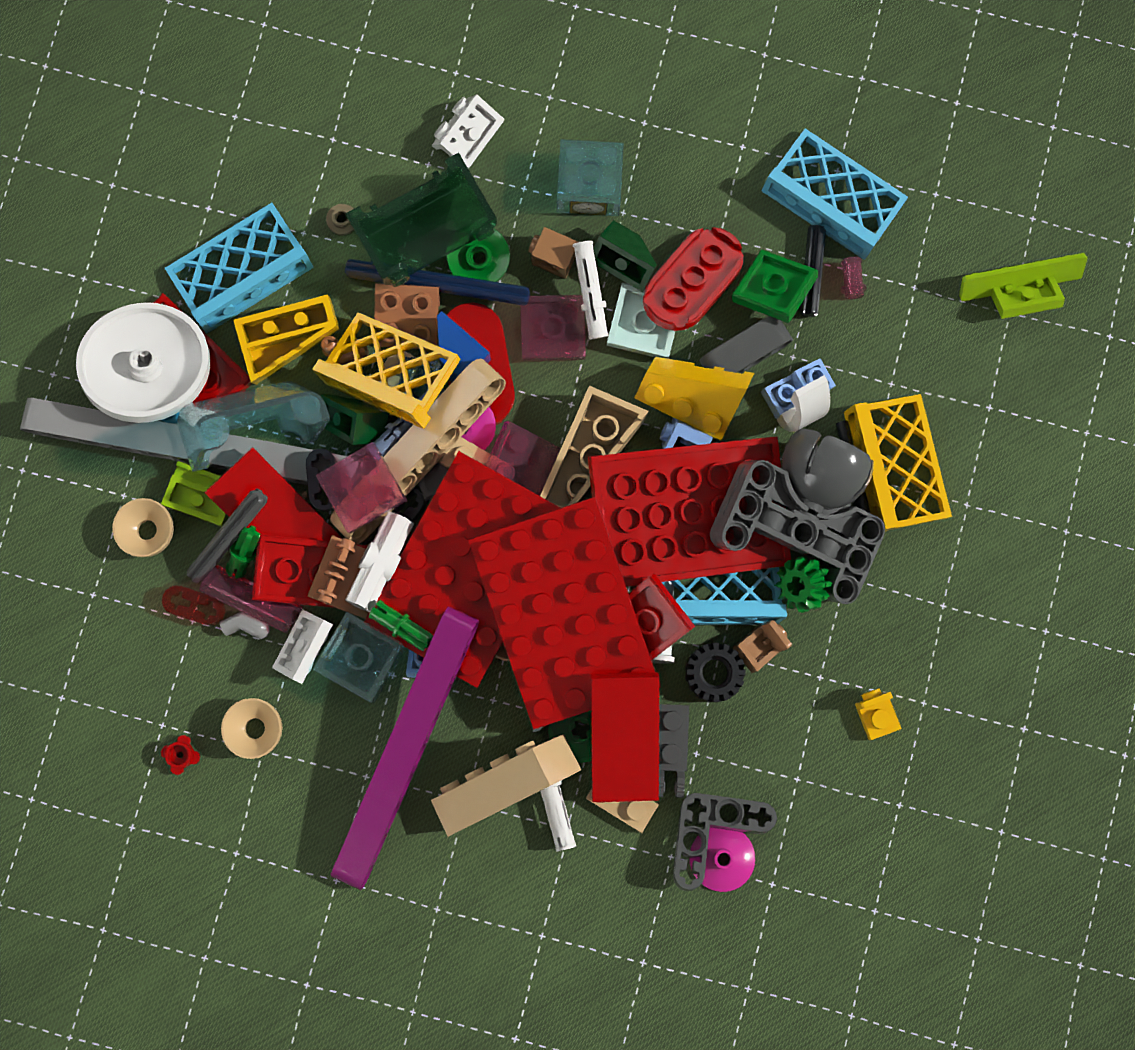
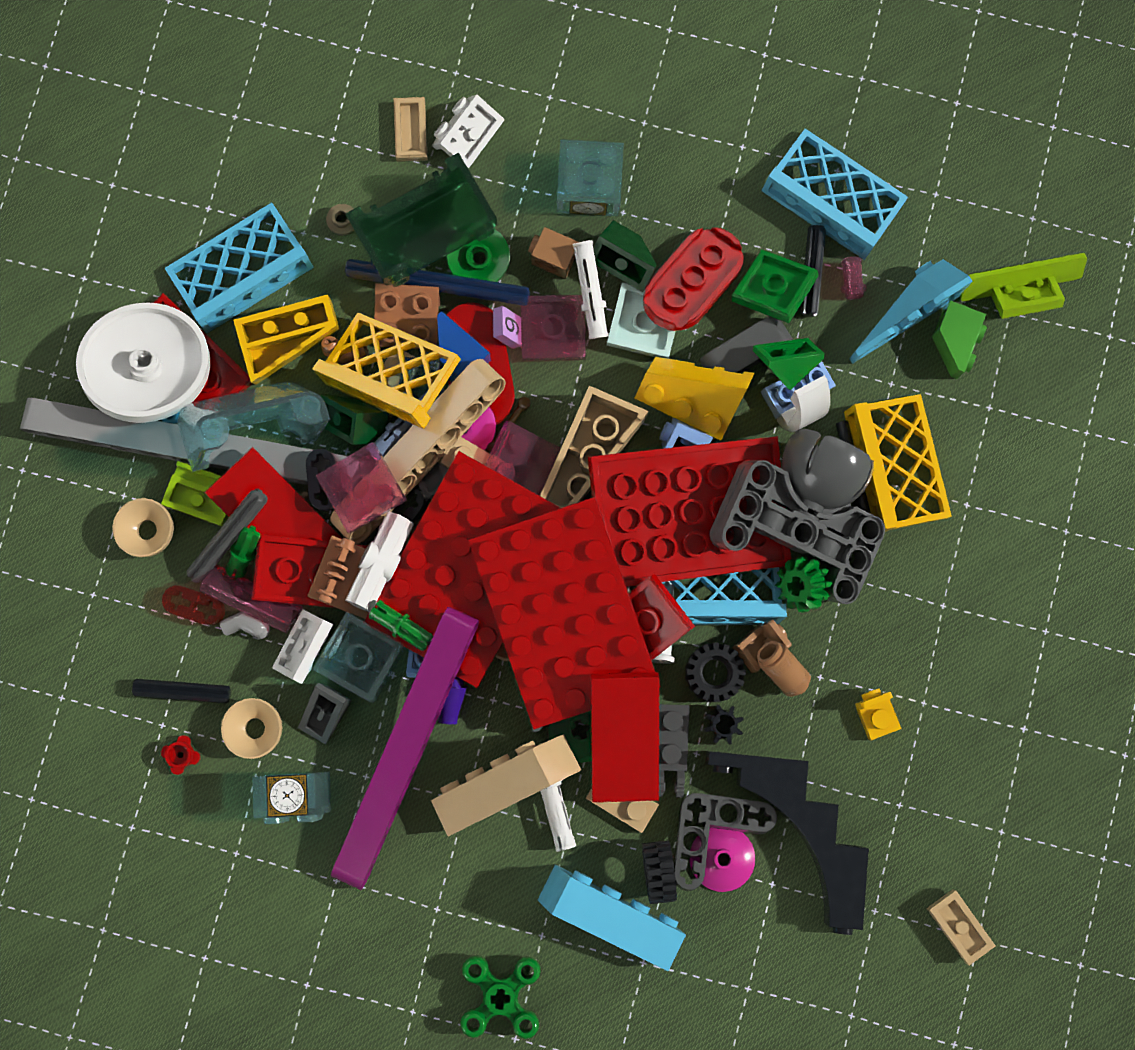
none -> black axle [132,679,231,703]
none -> brick [252,772,331,824]
none -> dark grey slope [298,683,353,744]
none -> tan tile [393,97,428,162]
none -> dark purple cone [438,676,467,724]
none -> green gear [460,955,541,1039]
none -> dark brown hinge [487,397,530,453]
none -> lavender tile [493,306,522,349]
none -> medium azure wedge [538,864,686,971]
none -> black tyre [642,840,677,904]
none -> black gear [703,705,744,745]
none -> black arch [705,751,869,935]
none -> green slope [753,338,825,390]
none -> medium nougat head [757,641,811,697]
none -> medium azure wedge [849,259,973,364]
none -> tan plate [926,889,995,966]
none -> bright green slope [932,300,987,379]

